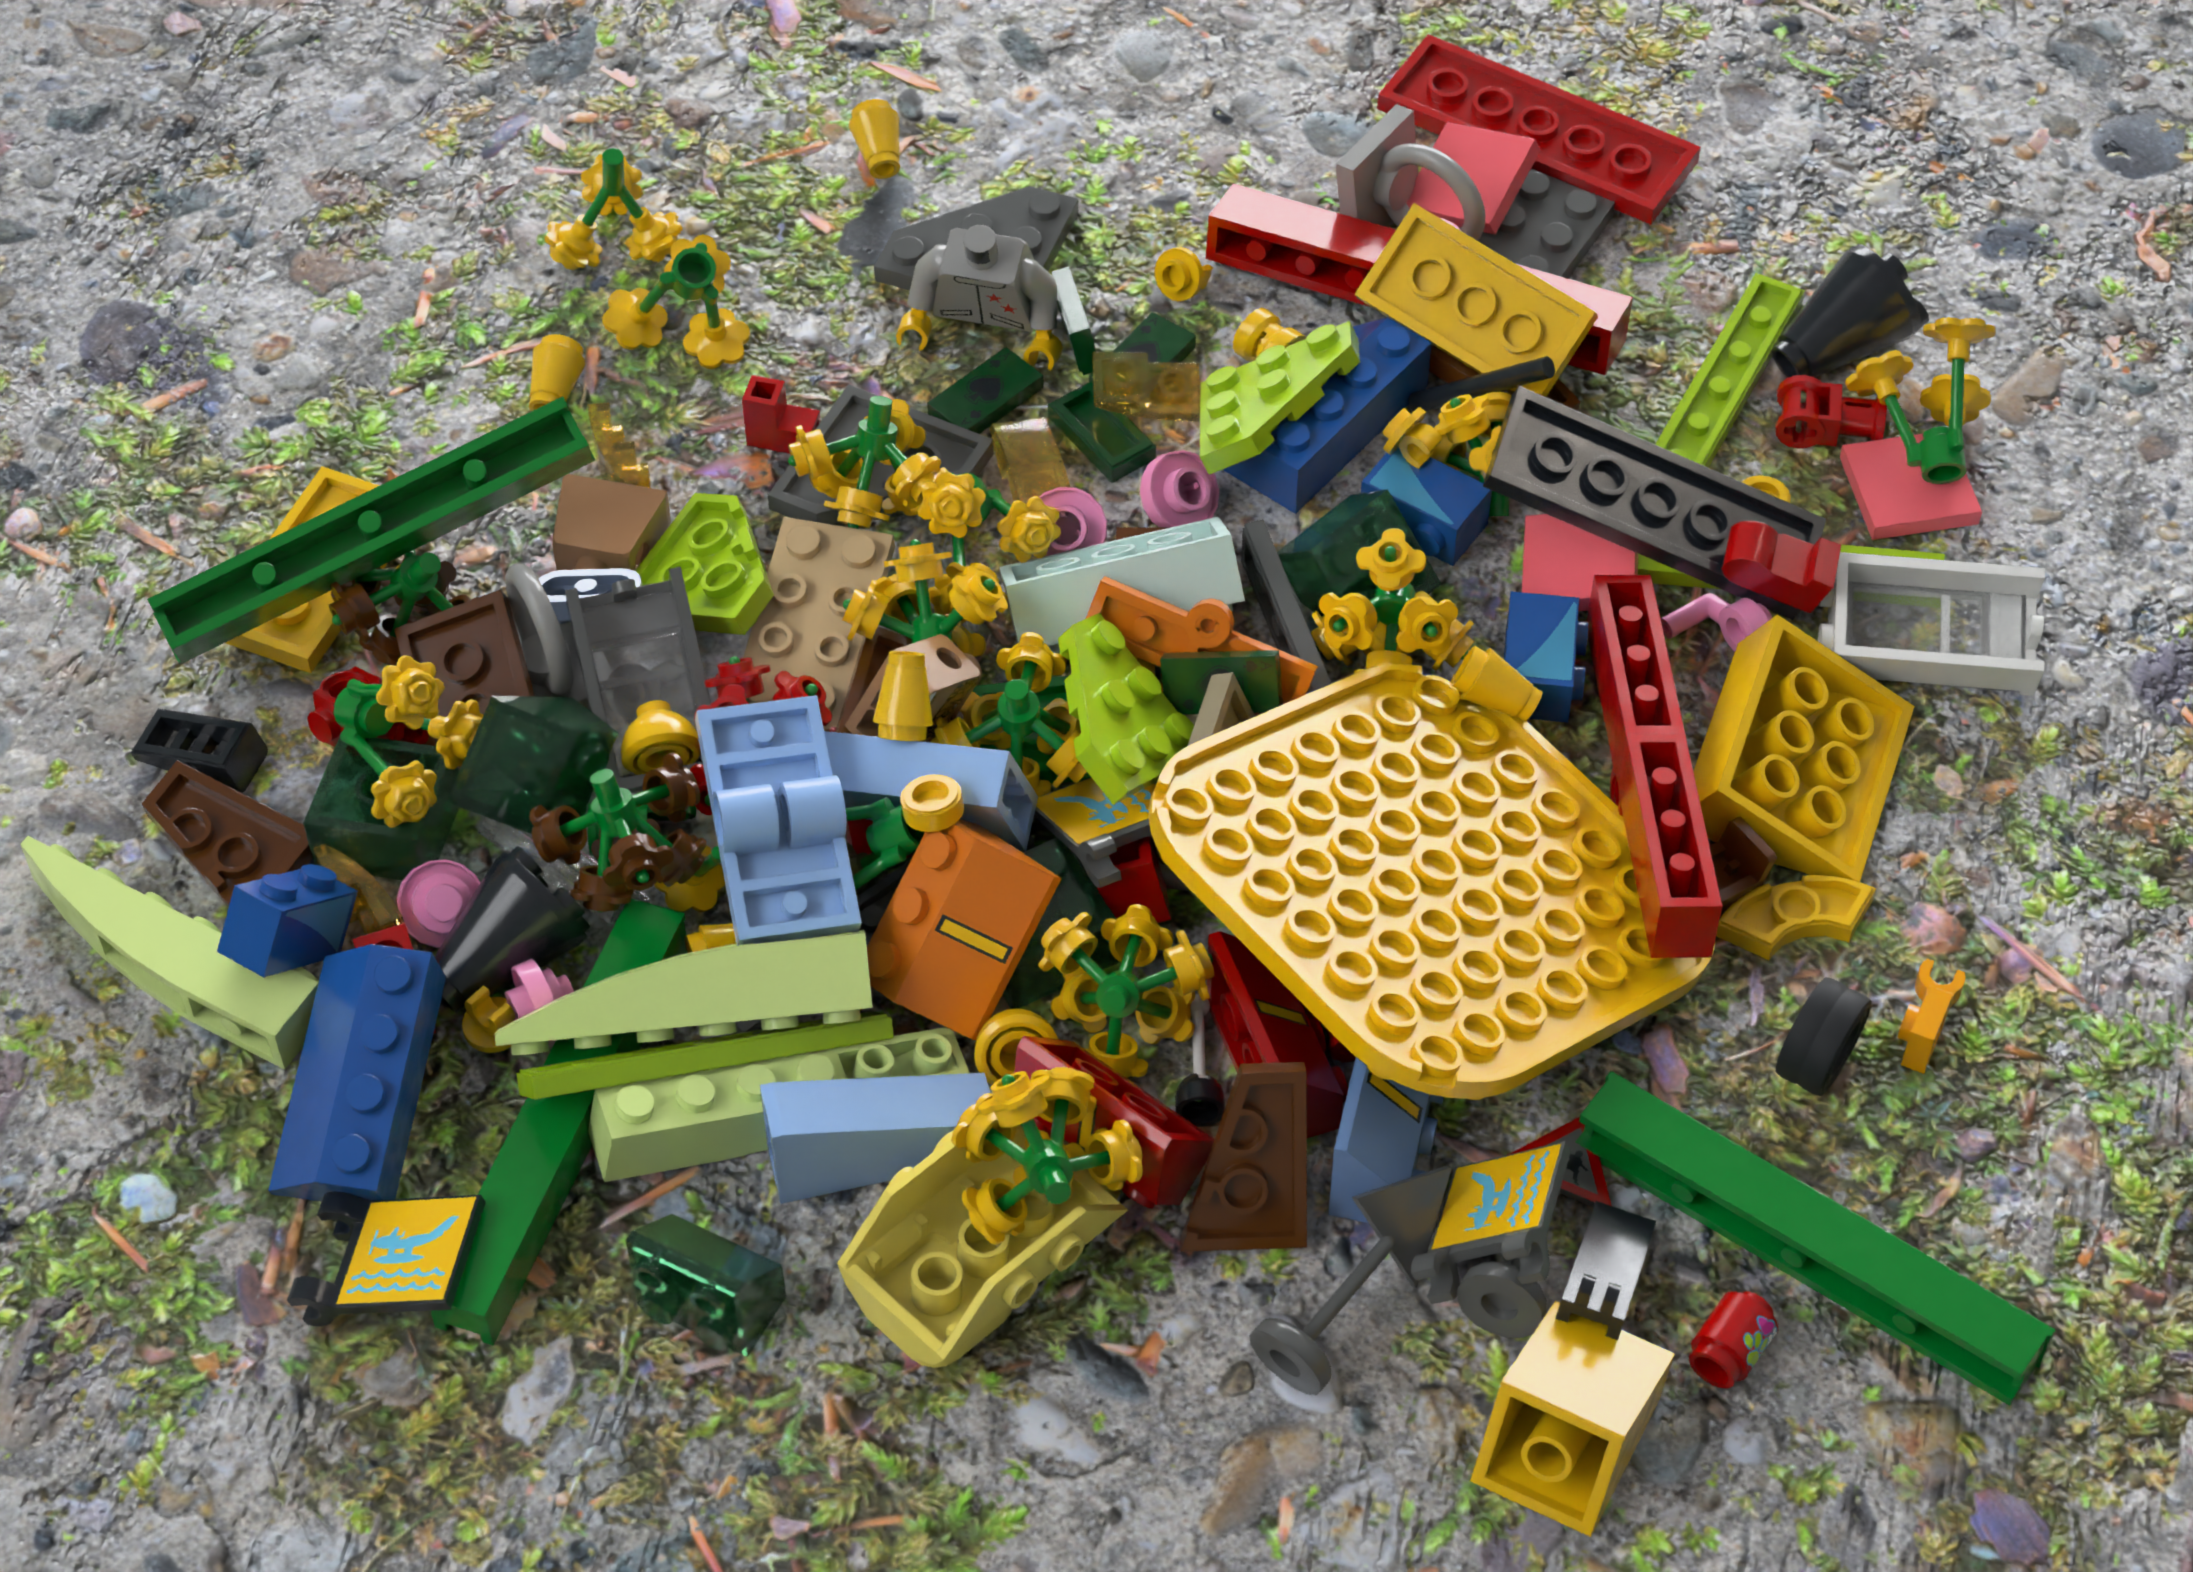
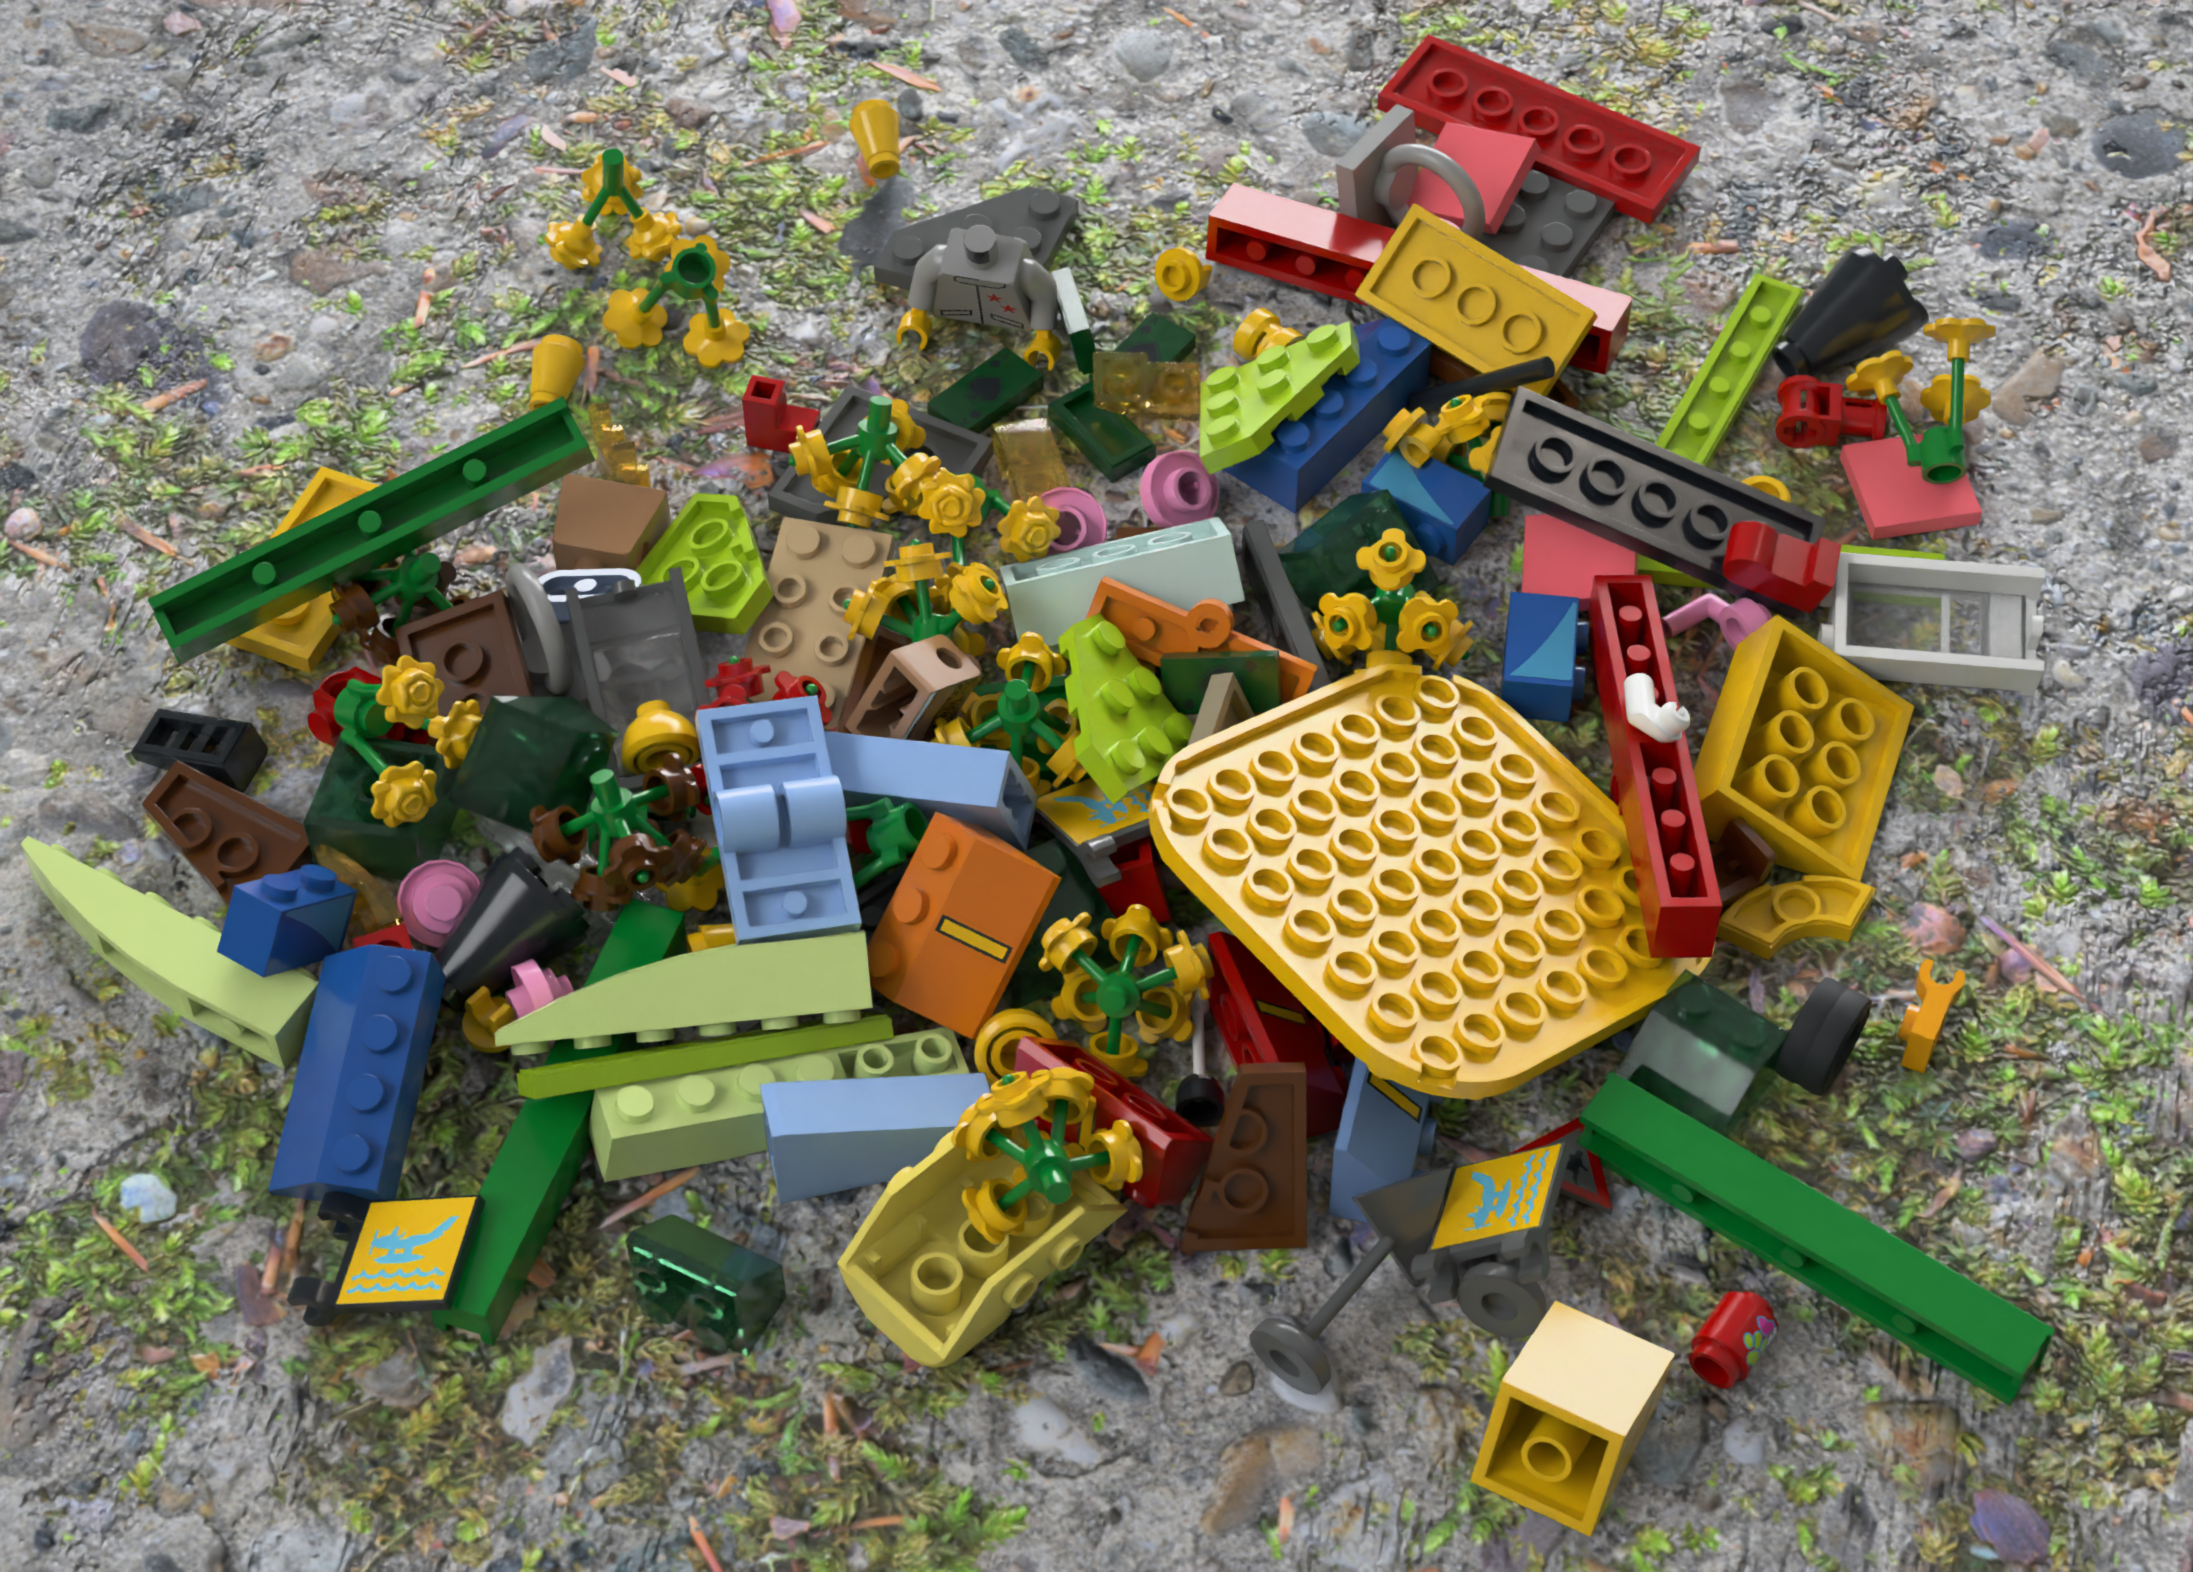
yellow cone [873,651,933,741] -> none
yellow tile [900,774,964,832] -> none
yellow cone [1451,646,1543,722] -> none
hinge [1555,1201,1656,1340] -> none
none -> clear green slope [1616,969,1788,1137]
none -> white arm [1624,673,1690,743]

